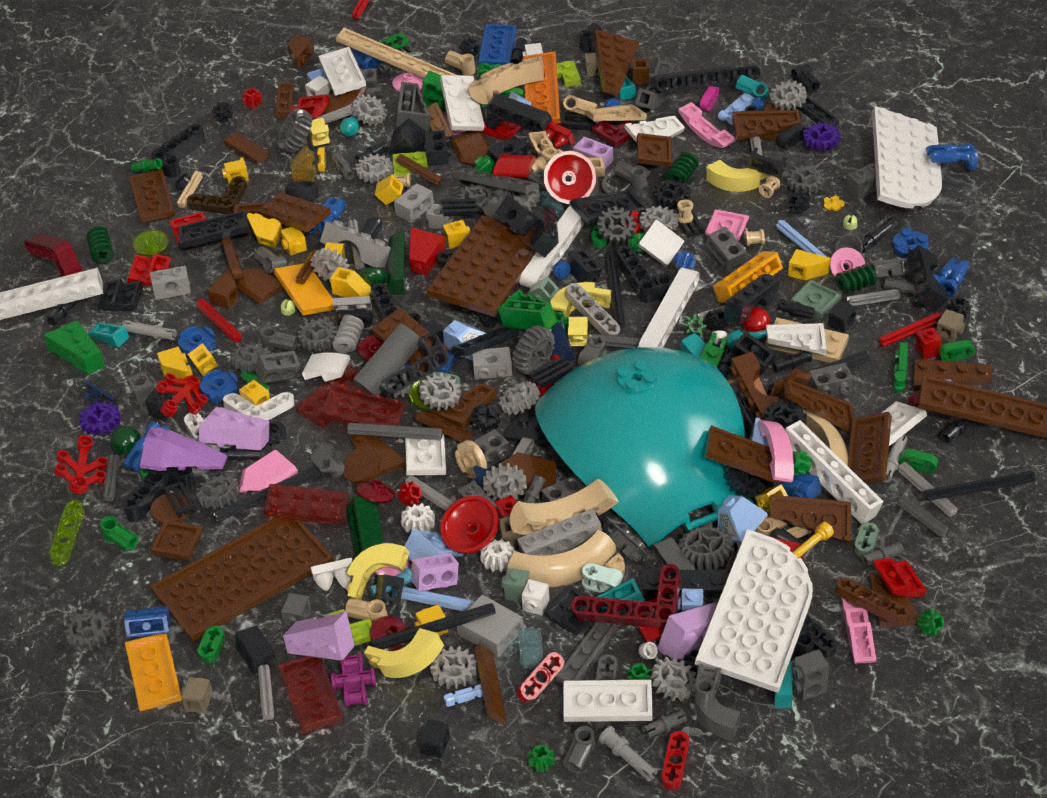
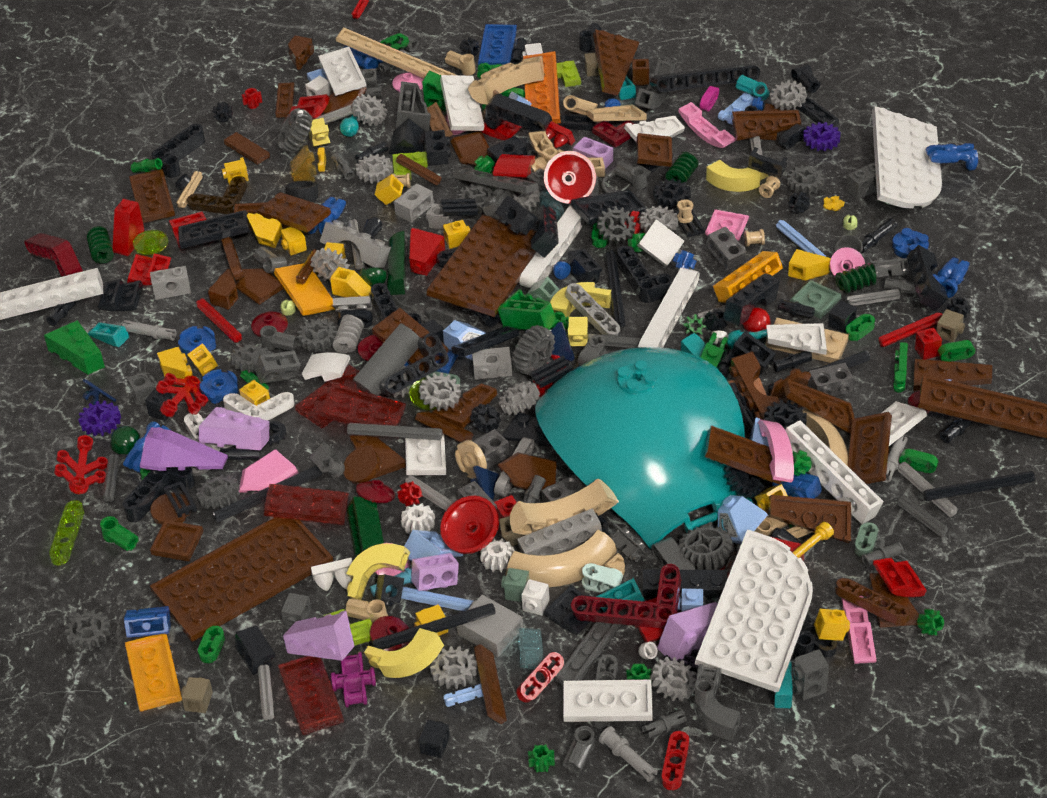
light grey gear [483,463,527,500] -> none
none -> red slope [113,199,146,256]
none -> dark red dish [251,311,288,337]
none -> yellow brick [814,609,850,641]
none -> green beam [845,314,875,341]

